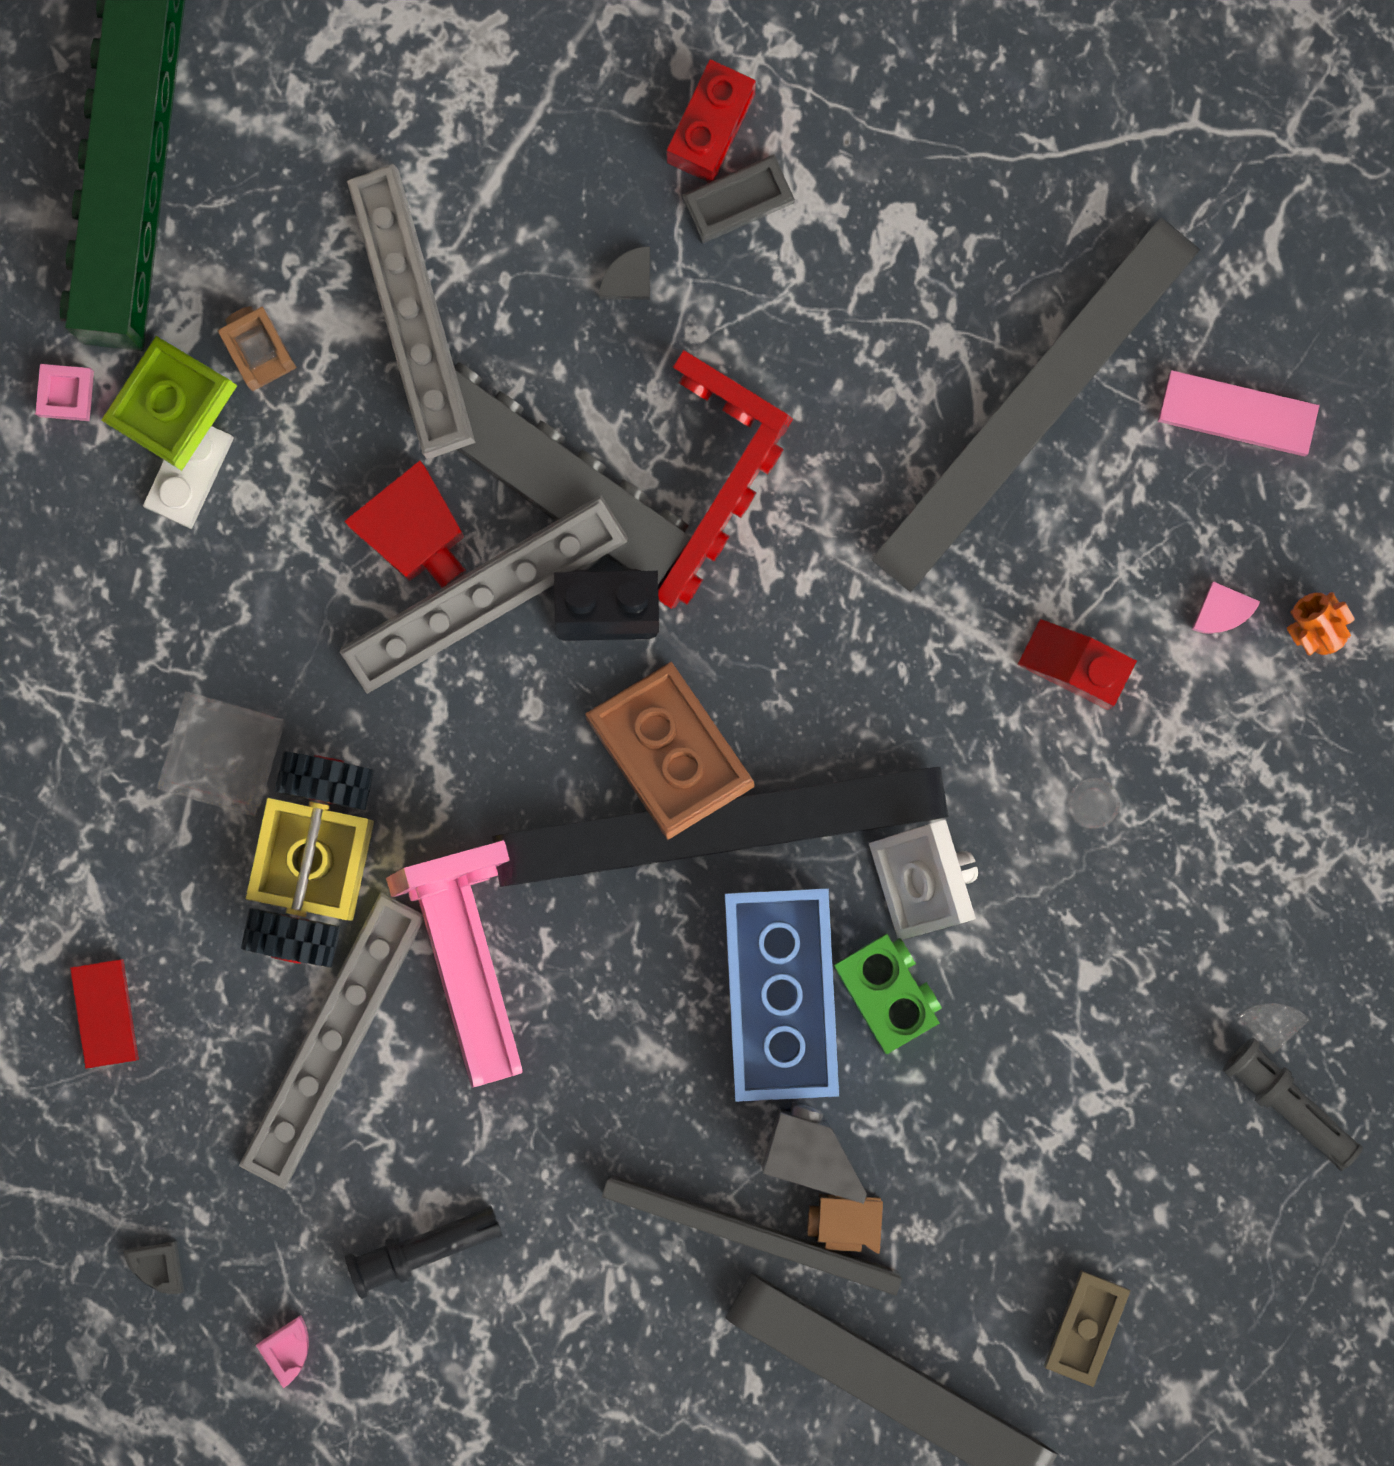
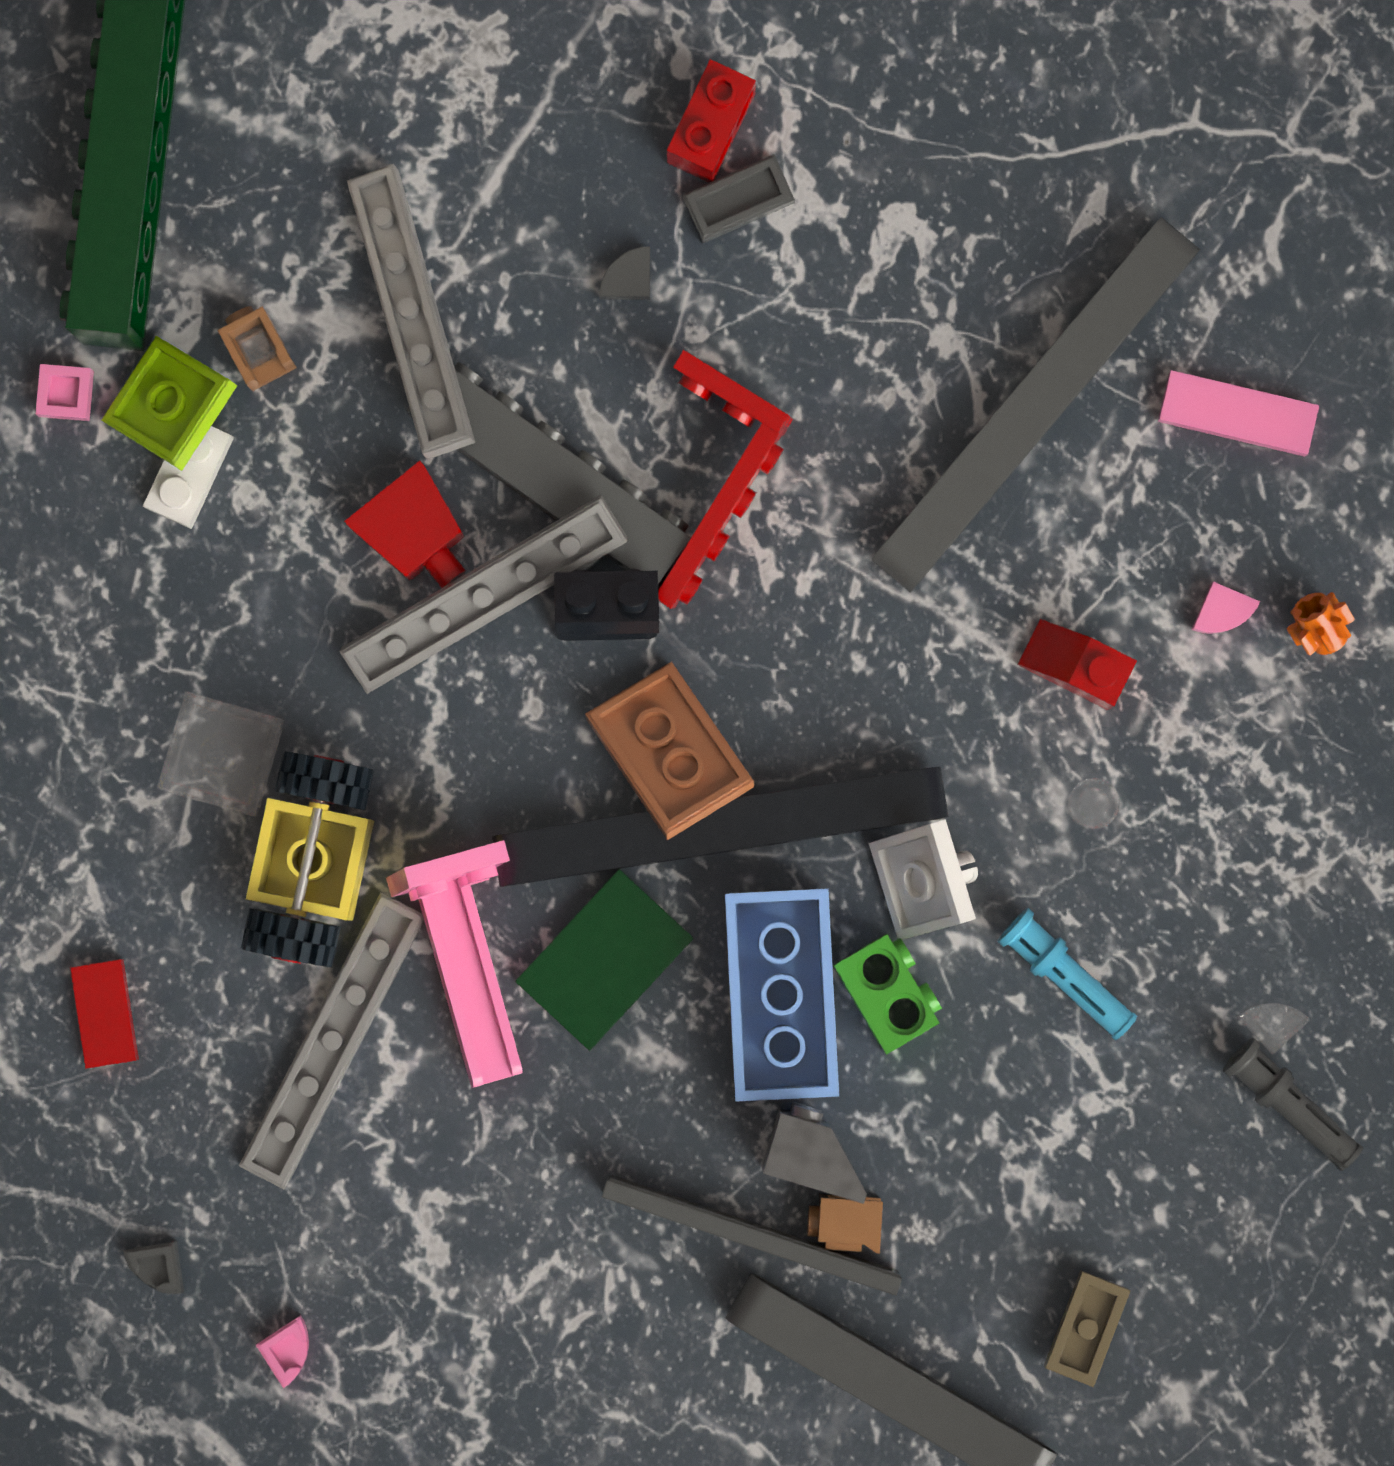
black pin [345,1205,503,1299] -> none
none -> dark green tile [515,869,694,1051]
none -> medium azure pin [998,908,1137,1040]

